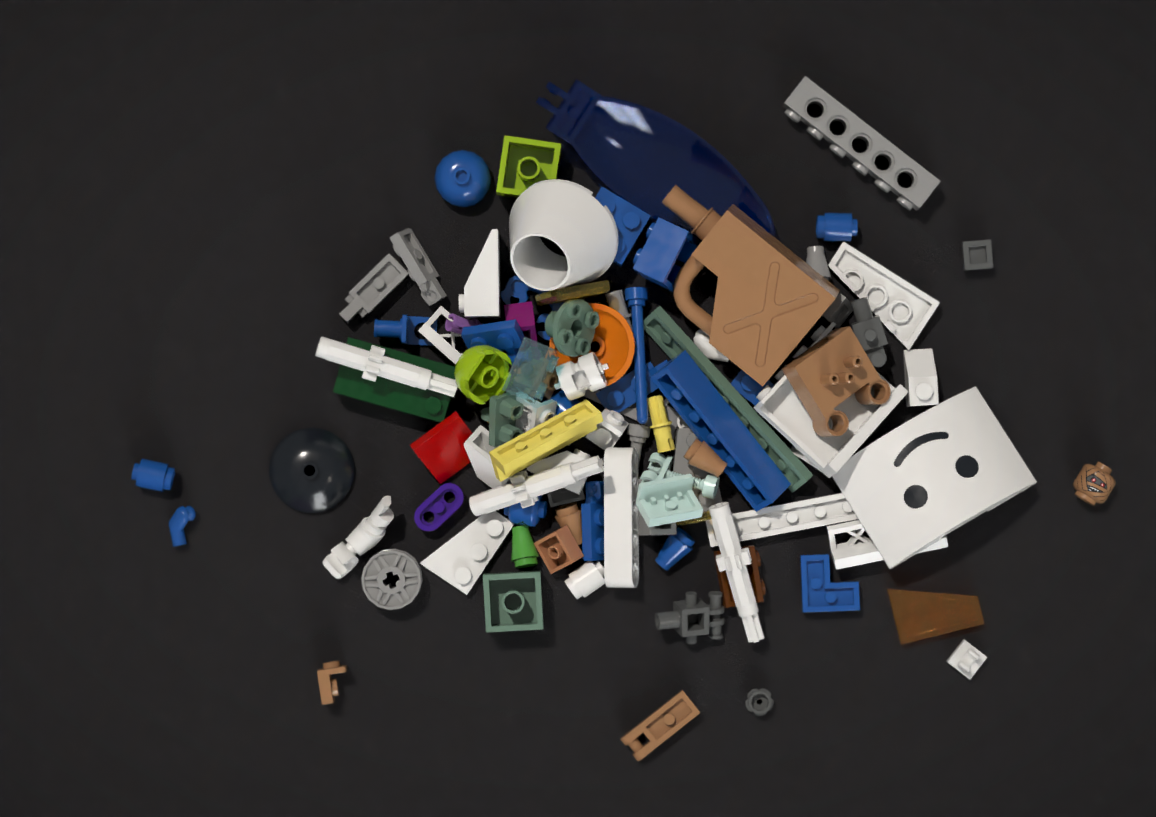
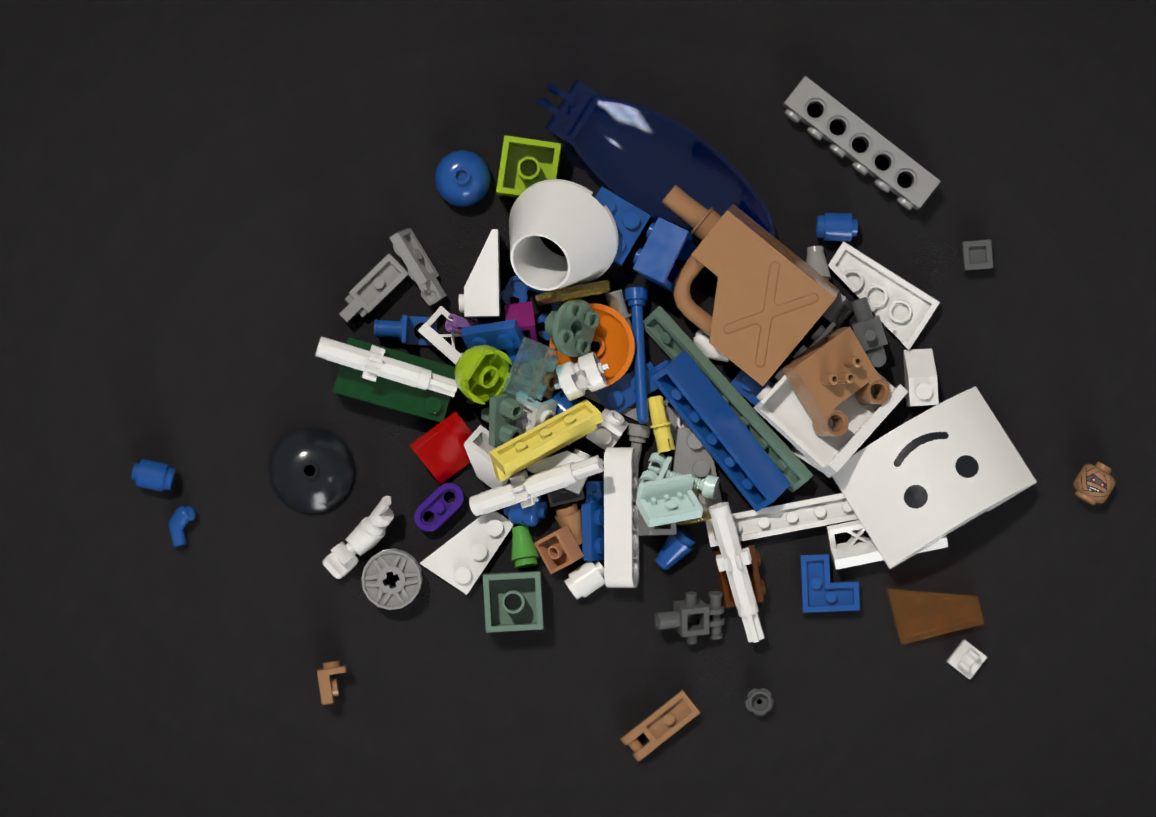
medium nougat cone [683,438,727,478] -> none

